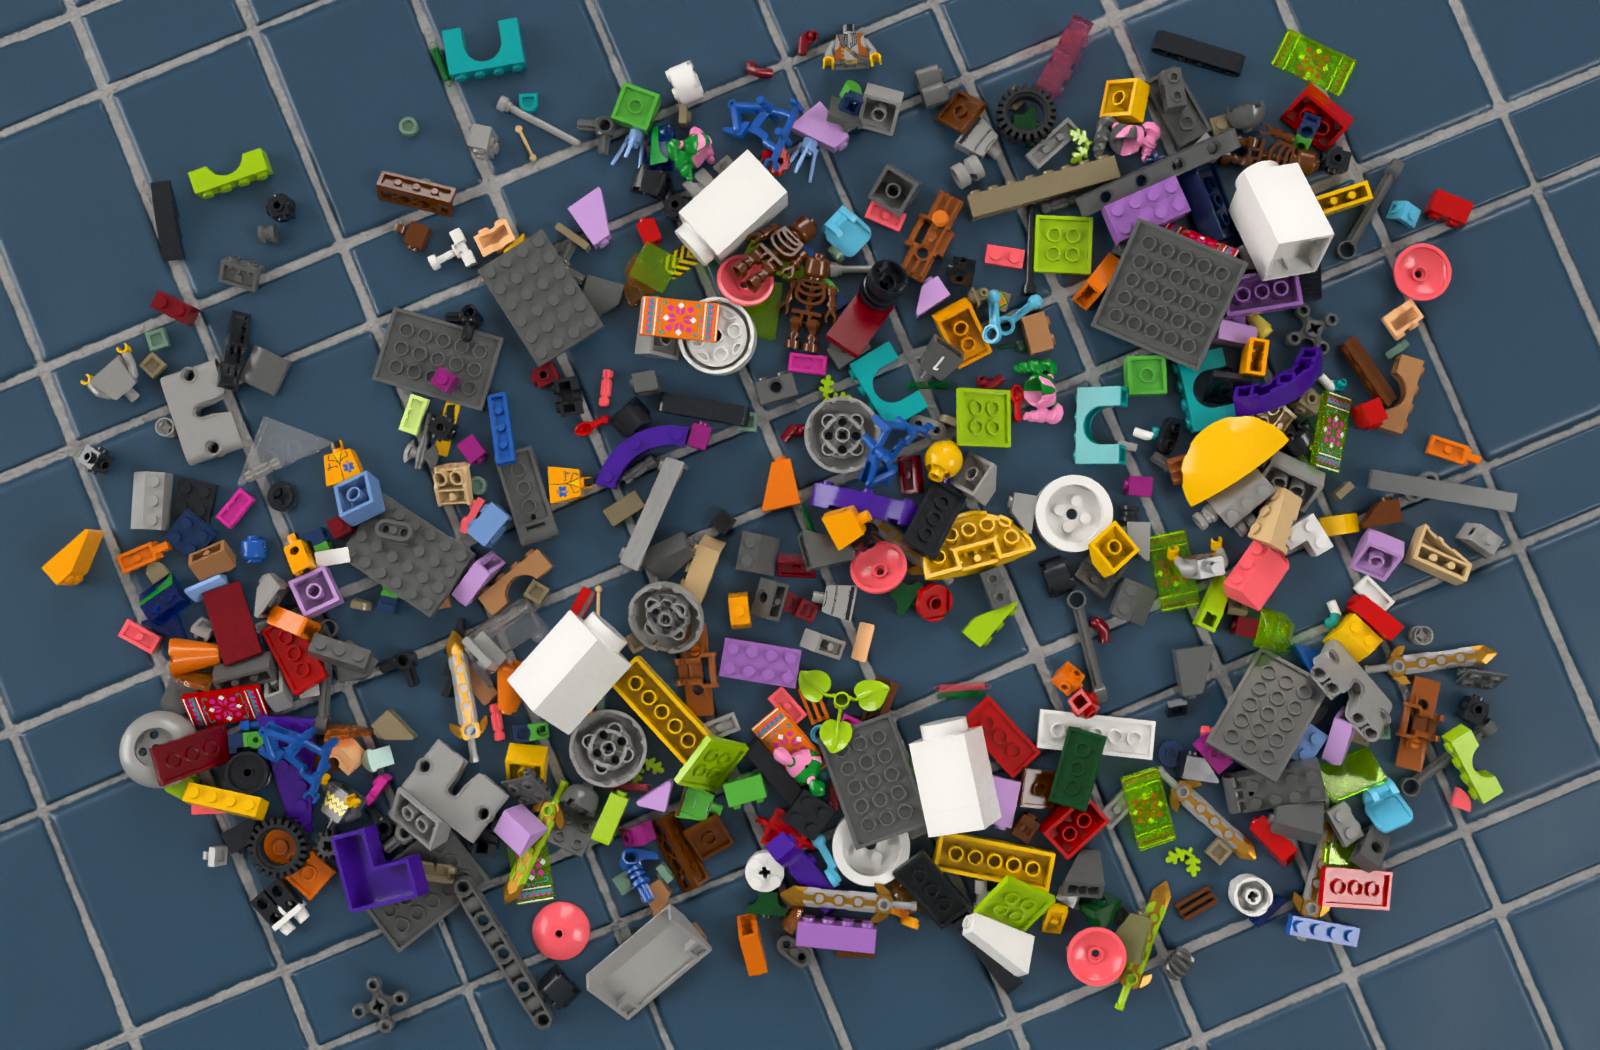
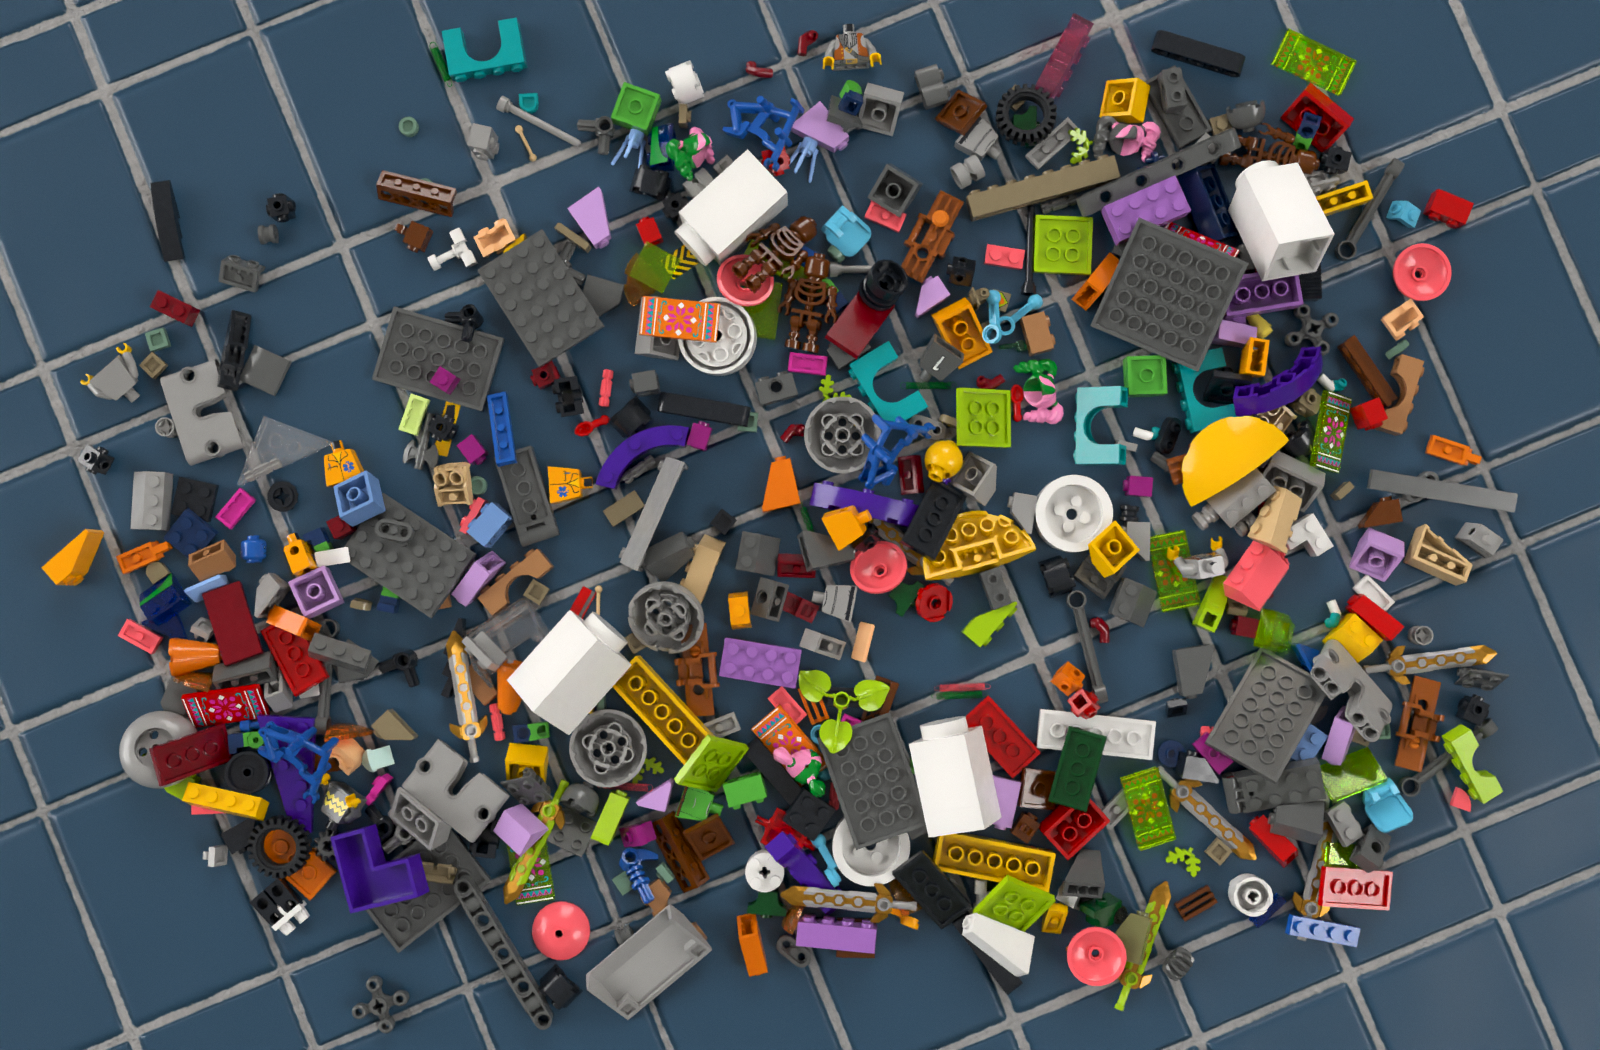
lime arch [188,148,273,199] -> none
yellow slope [1318,513,1360,536] -> none
none -> light grey bracket [1304,170,1340,197]

